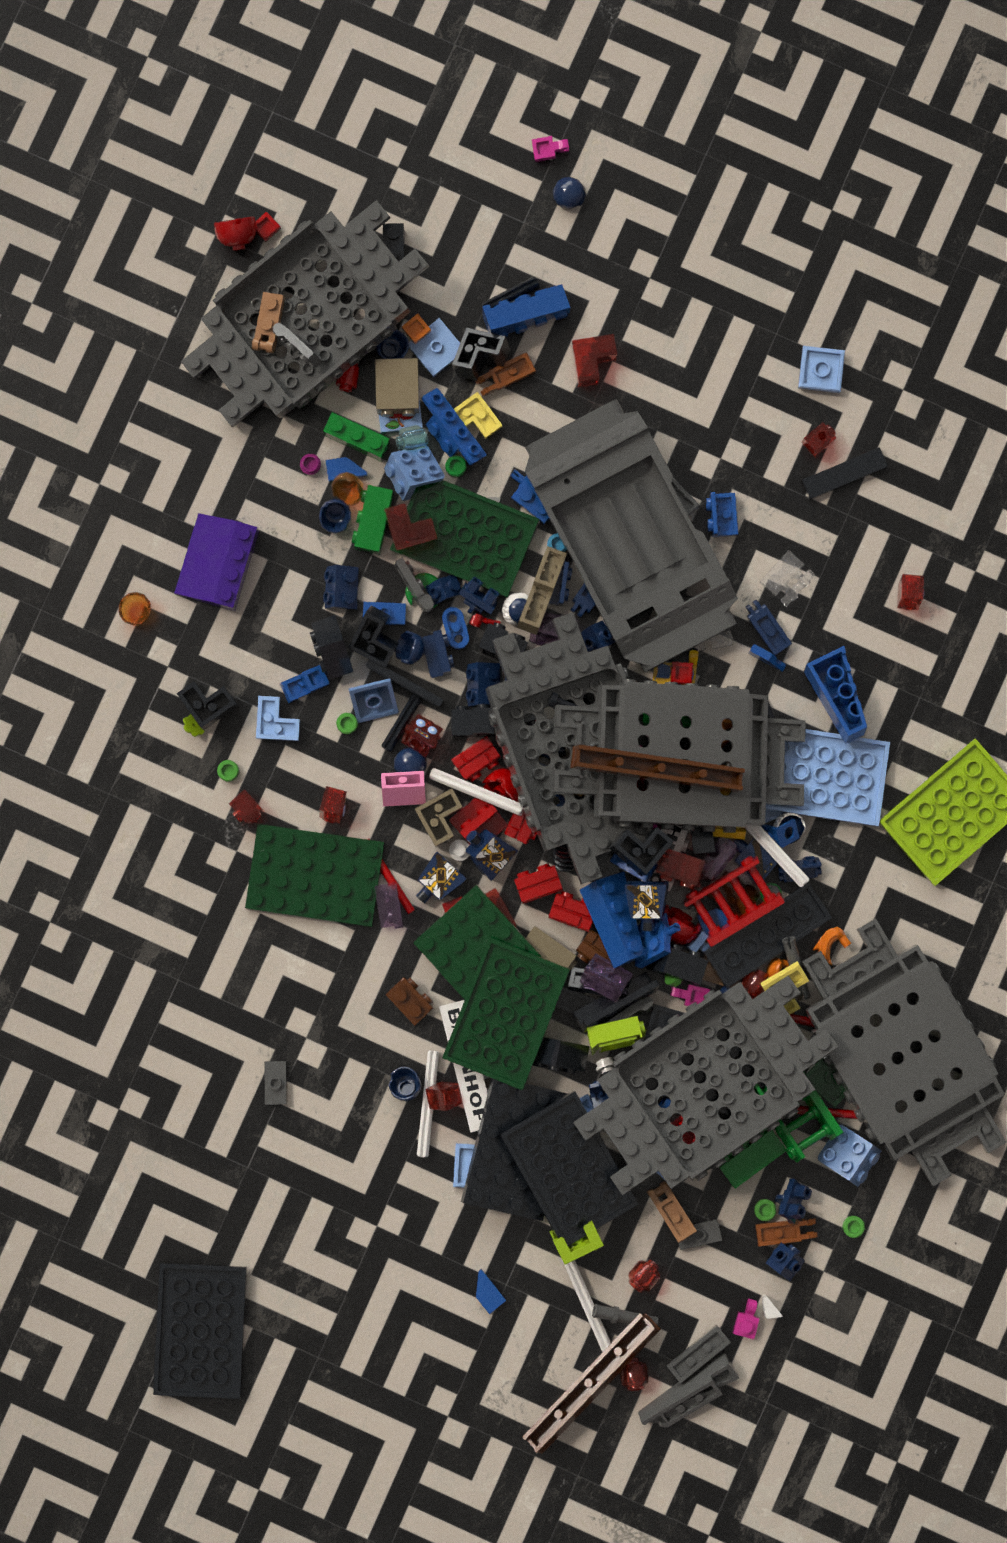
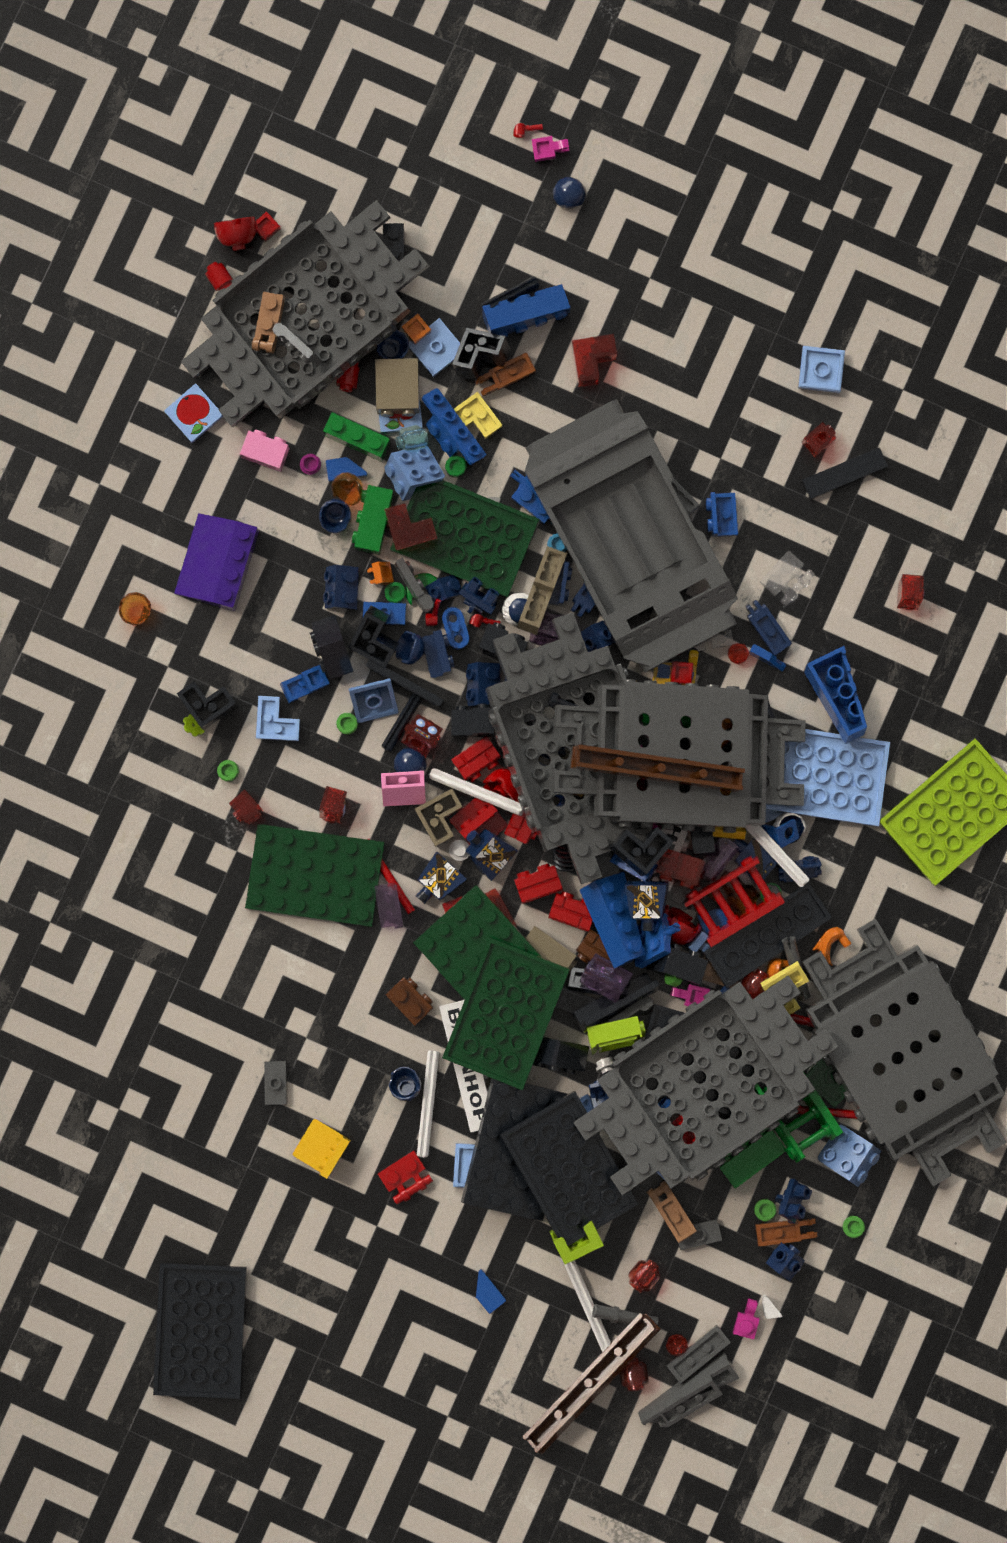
clear red brick [425,1082,462,1111] -> none
none -> tile [164,383,223,443]
none -> red brick [205,262,233,291]
none -> bright pink brick [240,430,290,472]
none -> yellow bracket [292,1119,351,1179]
none -> orange tile [367,562,394,585]
none -> red plate [378,1150,433,1205]
none -> green tile [385,582,406,603]
none -> red hand [426,599,441,626]
none -> red hand [513,123,543,138]
none -> clear red plate [666,1334,688,1356]
none -> clear red plate [727,643,749,664]

